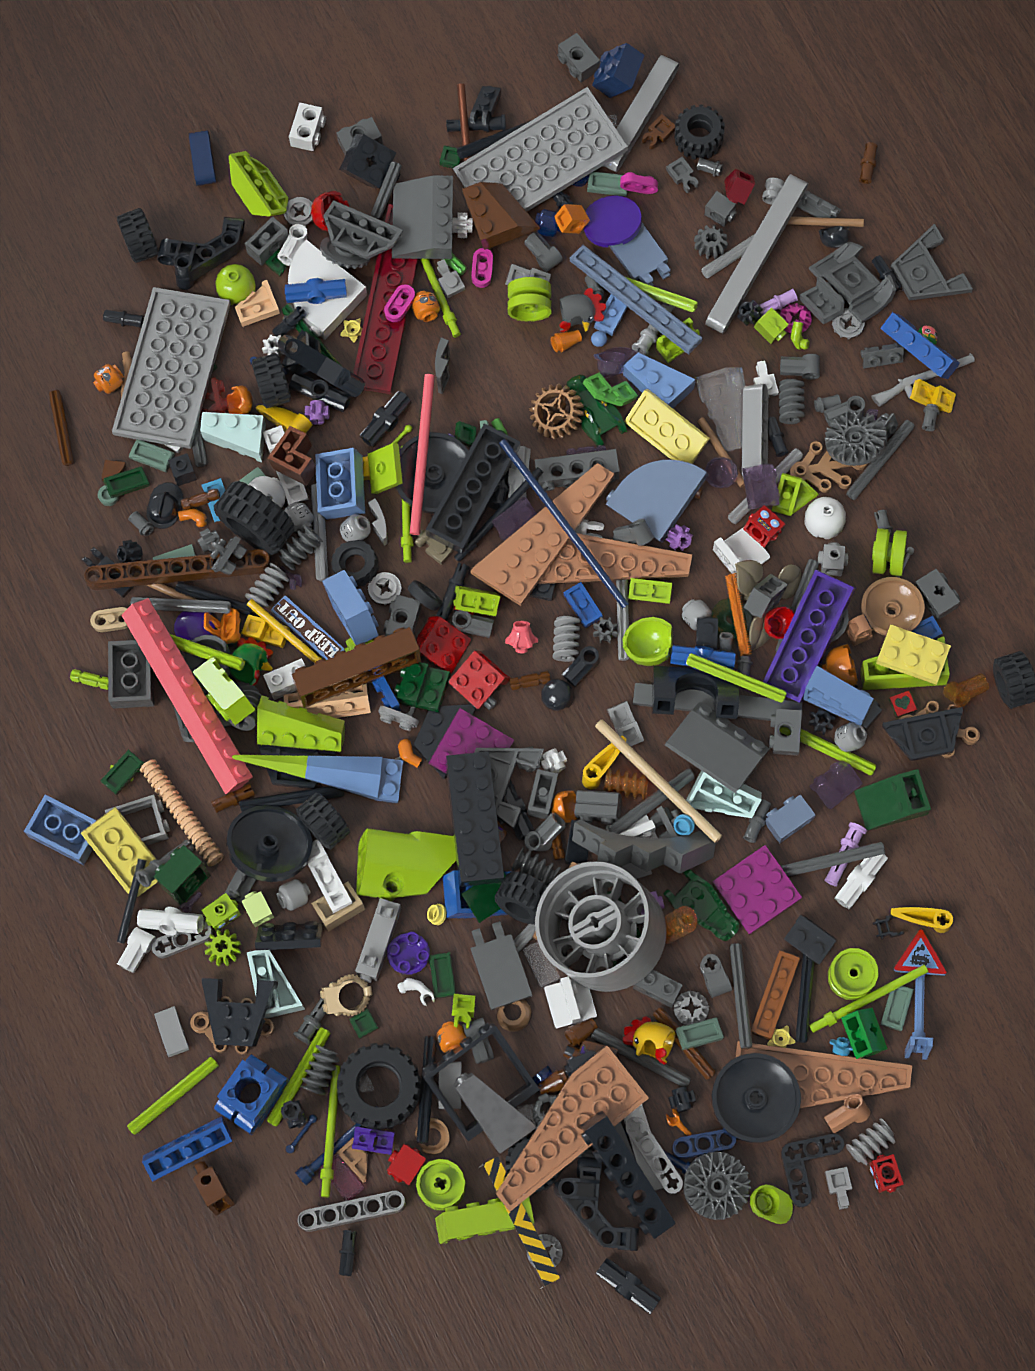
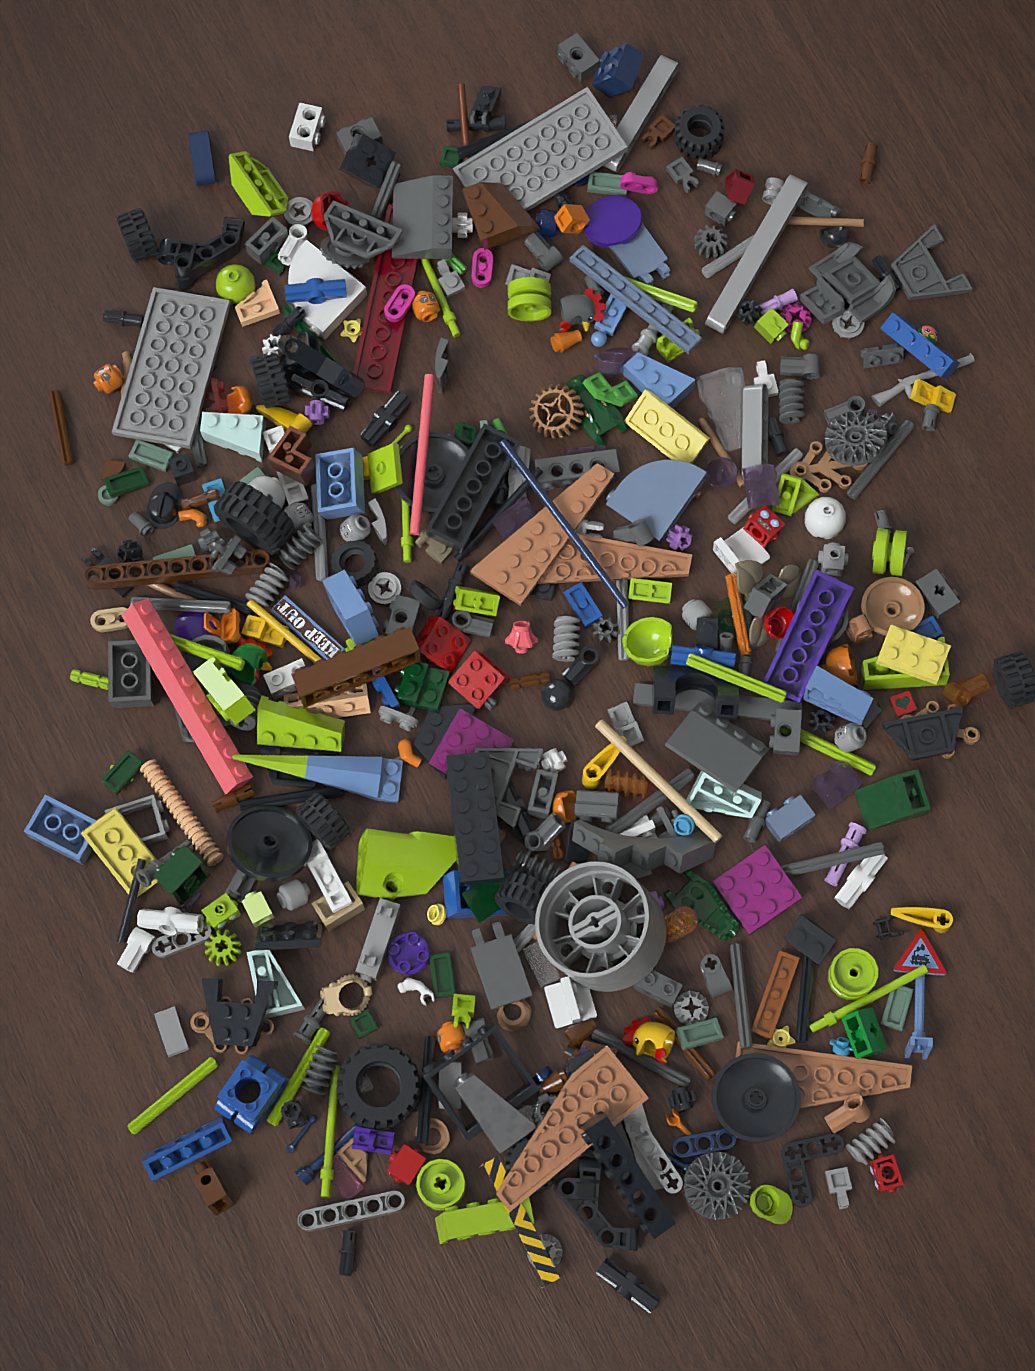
dark grey pin [814,394,841,413] -> none

